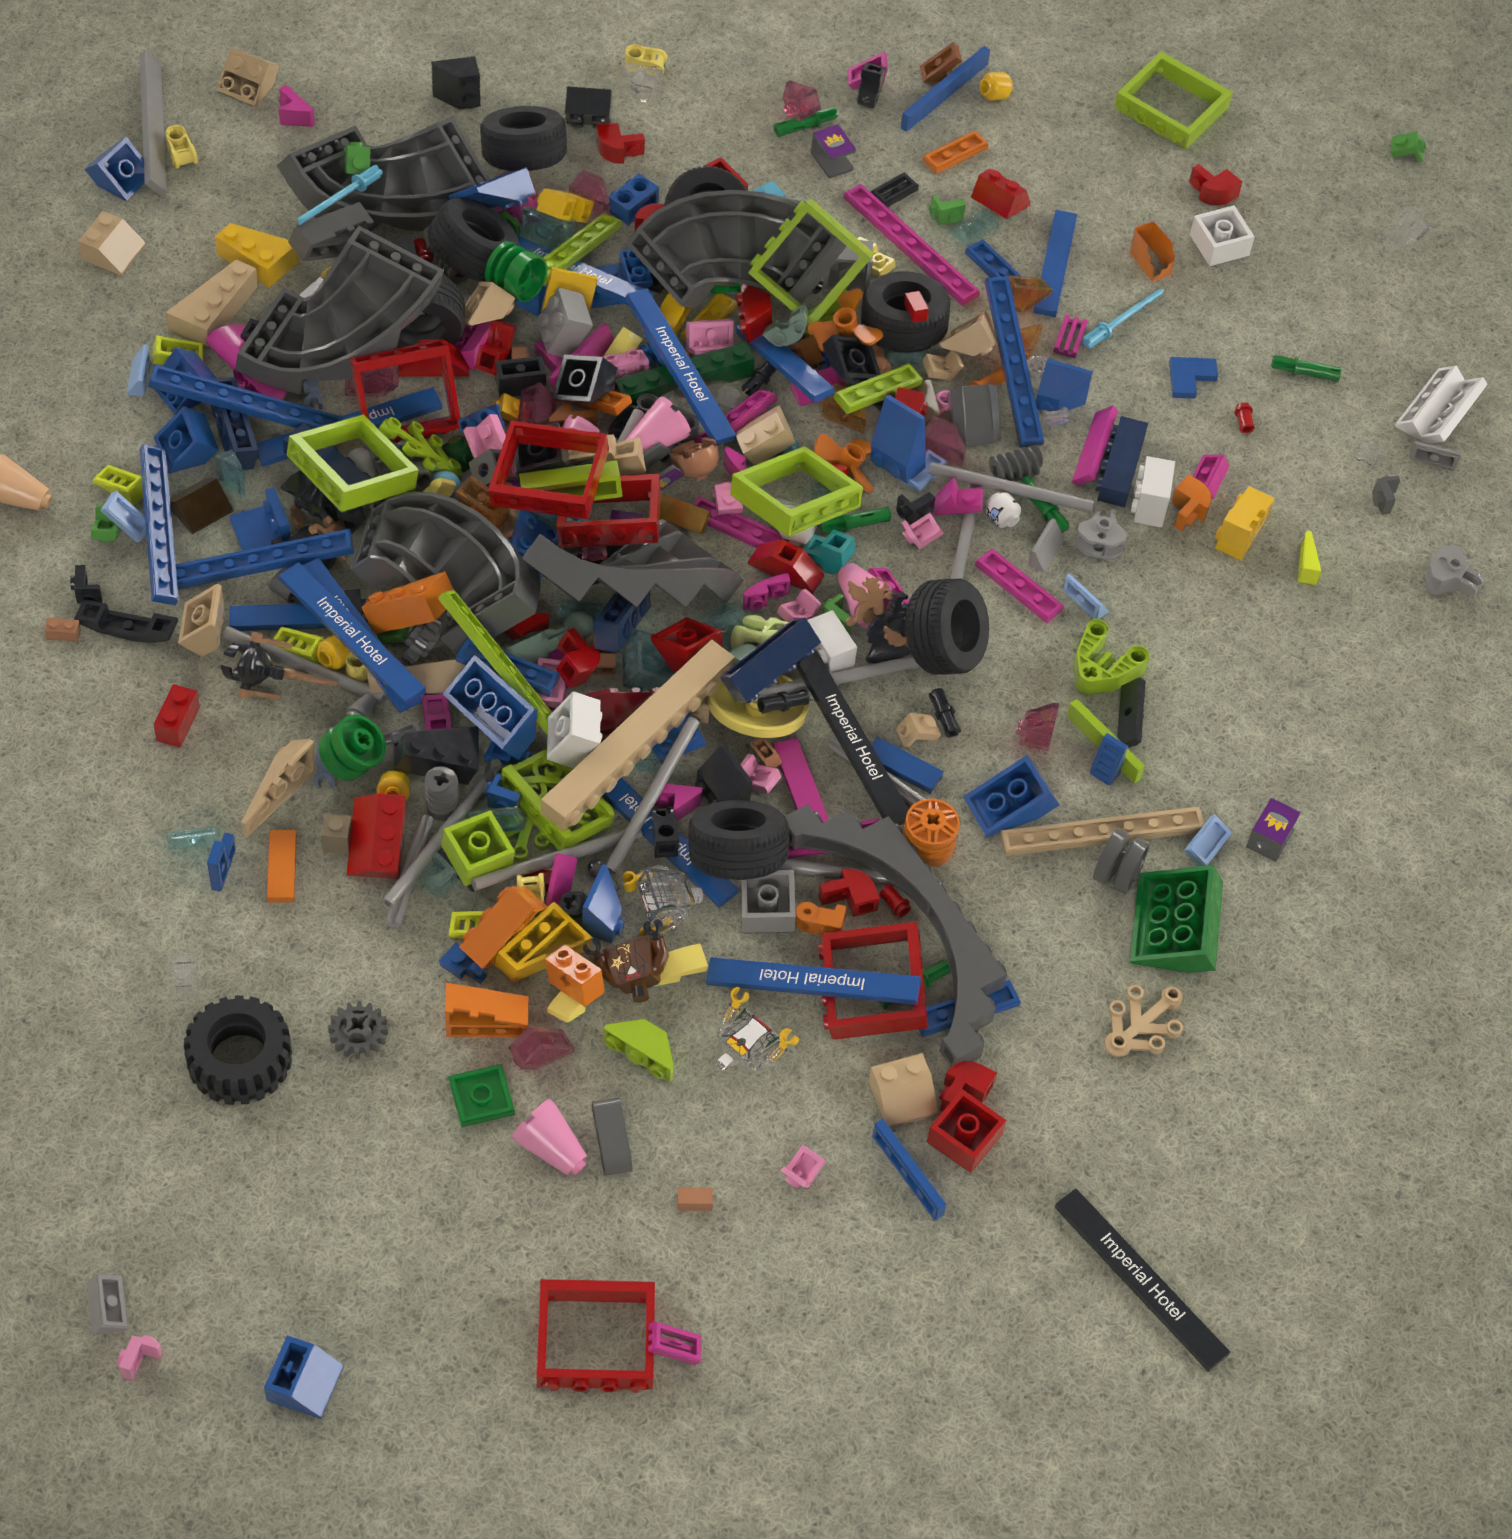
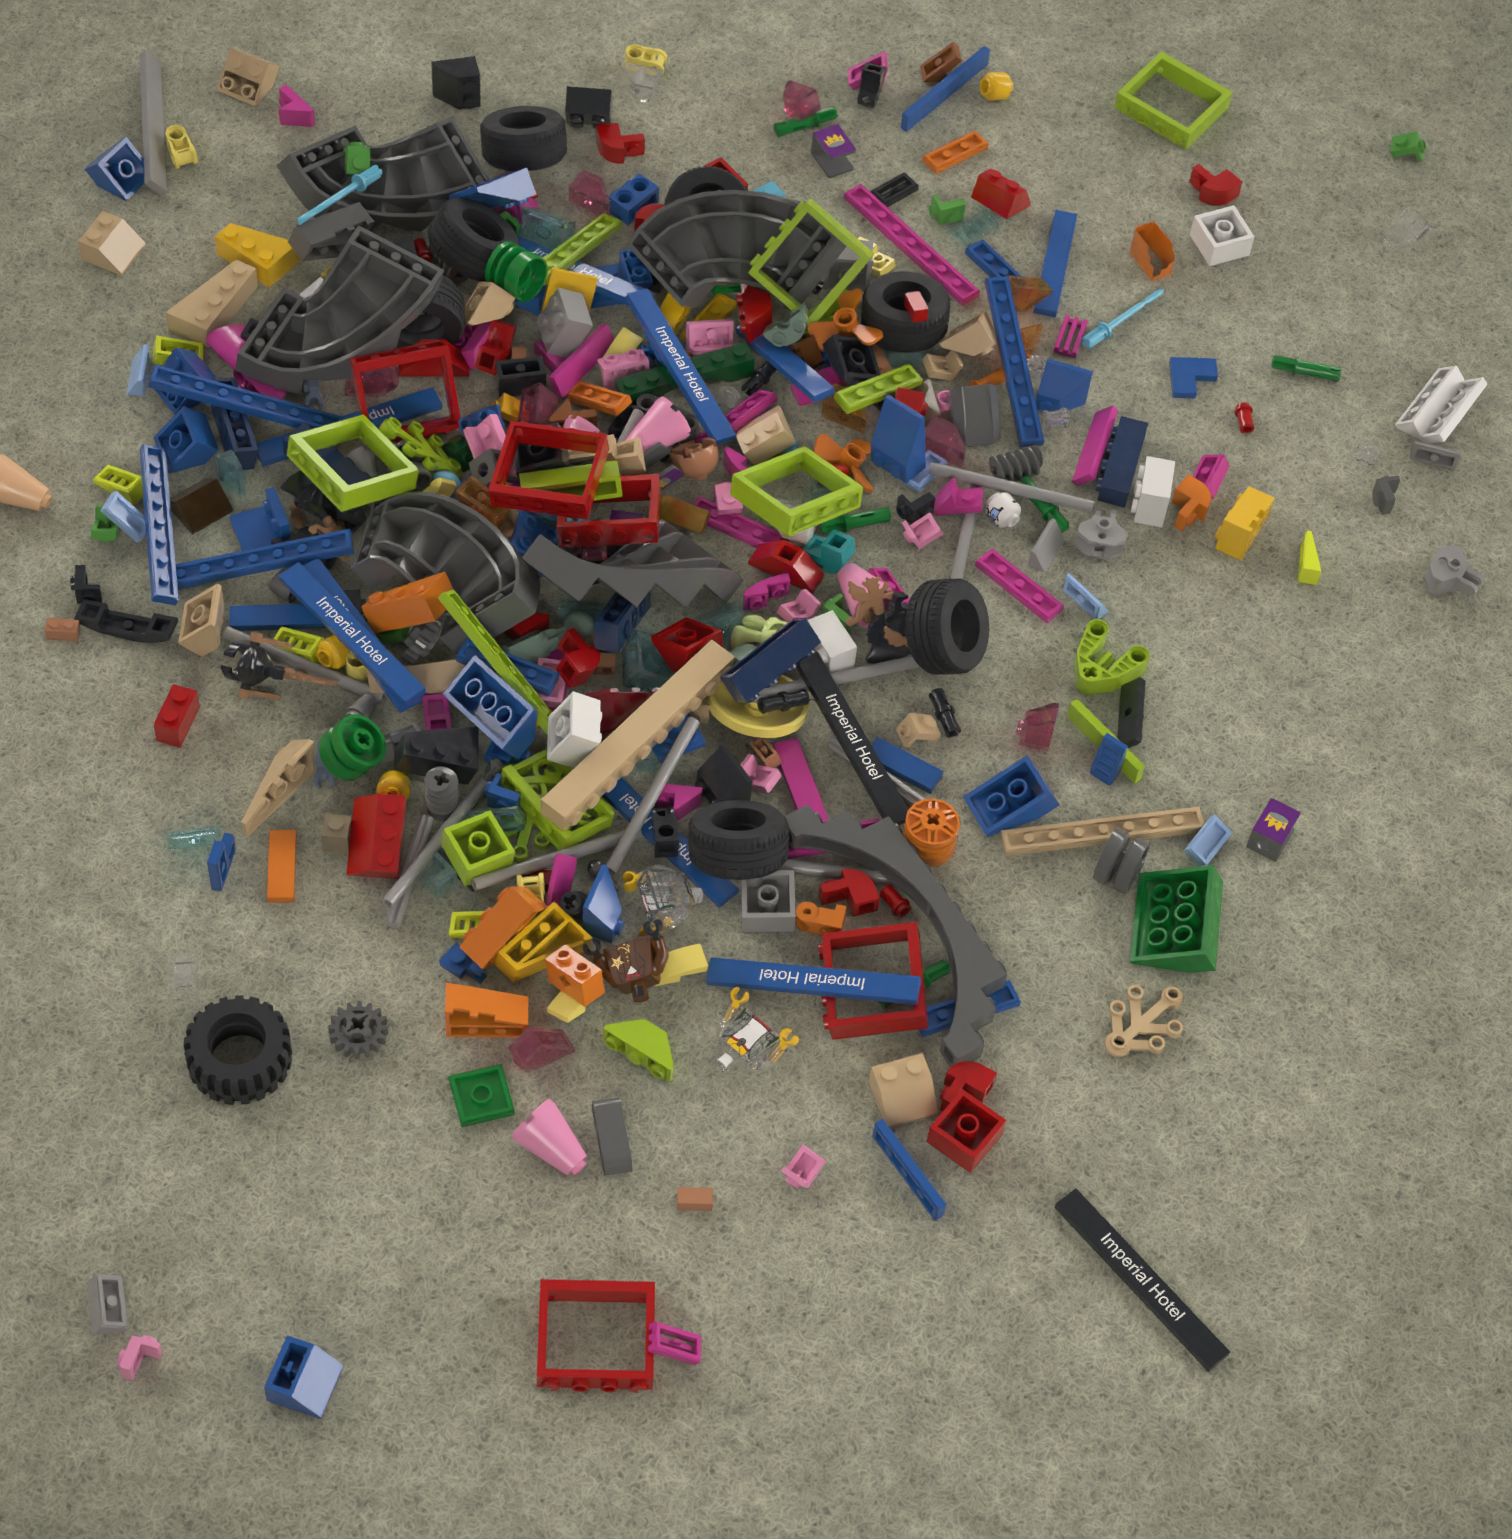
yellow arch [537,188,594,223] -> none
black slope [552,355,618,403] -> none

